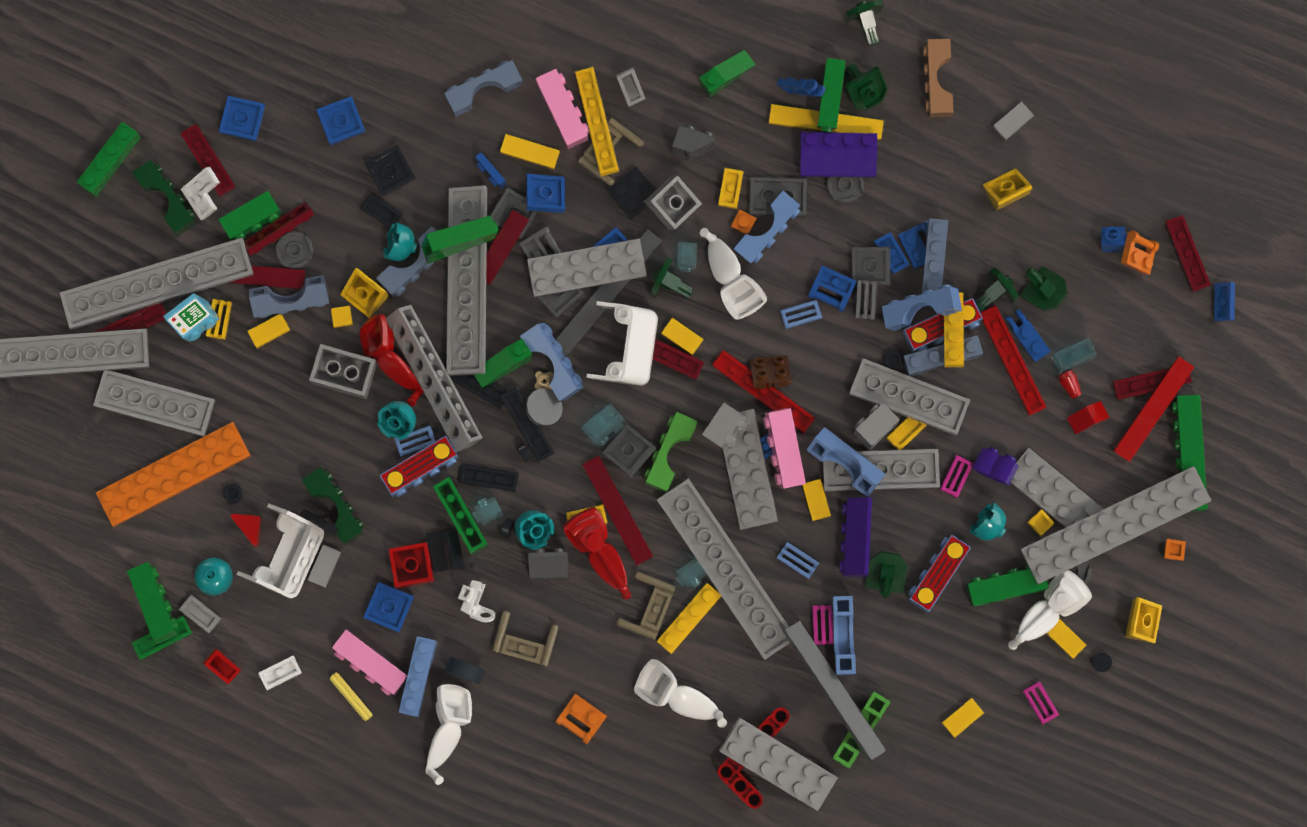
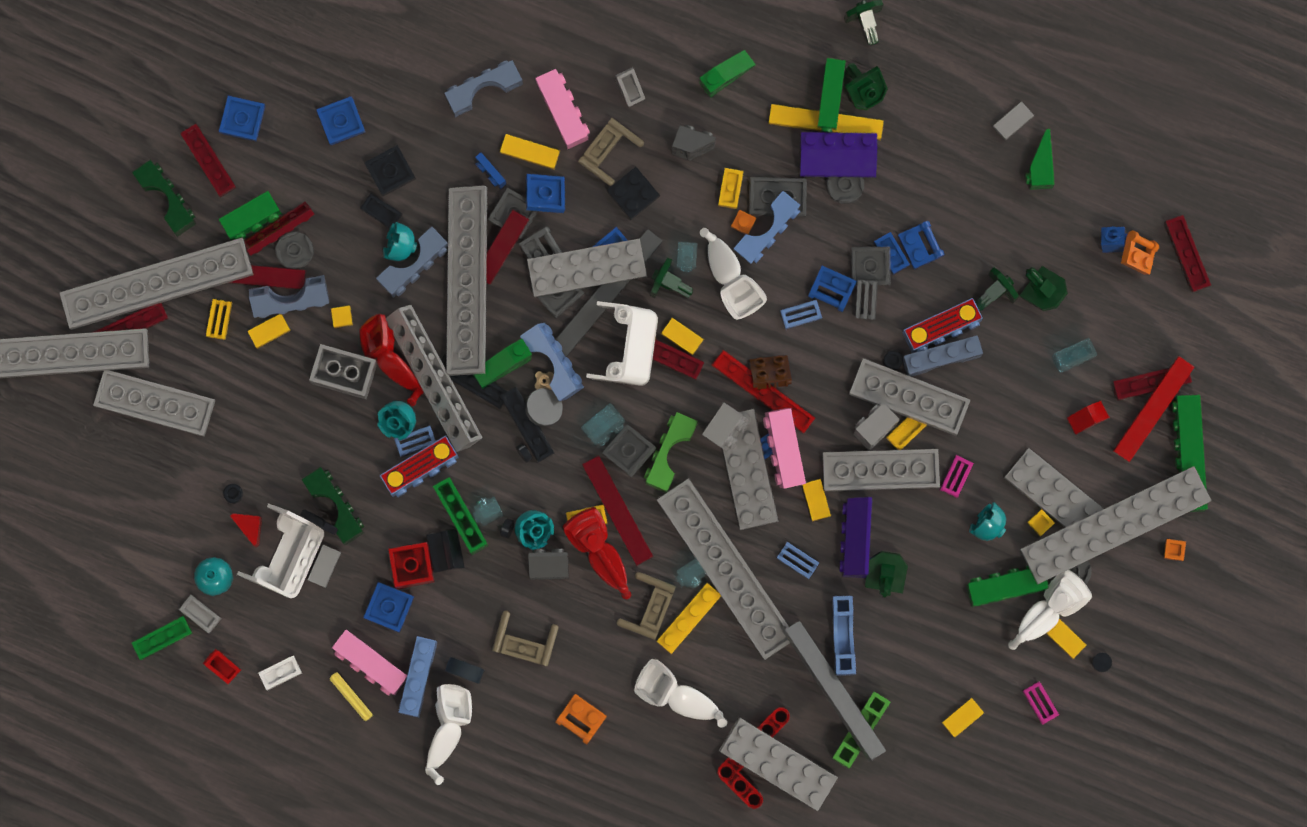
green brick [77,122,141,198] -> none
orange plate [96,422,251,527] -> none
green brick [127,562,179,644] -> none
slope [163,293,220,342] -> none
white plate [181,167,220,220] -> none
yellow slope [340,268,388,318] -> none
green slope [421,215,498,264] -> none
white piece [458,580,495,622] -> none
black tile [459,464,519,492] -> none
yellow tile [575,67,620,177] -> none
light grey brick [644,175,702,230] -> none
blue hinge [777,77,826,97] -> none
medium blue arch [807,427,886,497] -> none
dark pink tile [812,605,834,645] -> none
medium blue arch [882,285,962,331] -> none
brick [908,535,971,613] -> none
sand blue arch [920,218,948,295] -> none
medium nougat arch [923,39,953,118] -> none
yellow plate [944,293,964,367] -> none
dark purple brick [972,447,1019,486] -> none
red tile [980,305,1047,416] -> none
yellow slope [983,168,1032,211] -> none
blue hinge [1005,309,1051,363] -> none
red cone [1058,369,1082,399] -> none
yellow slope [1125,597,1162,643] -> none
blue plate [1214,282,1235,322] -> none
none -> green slope [1025,129,1055,190]

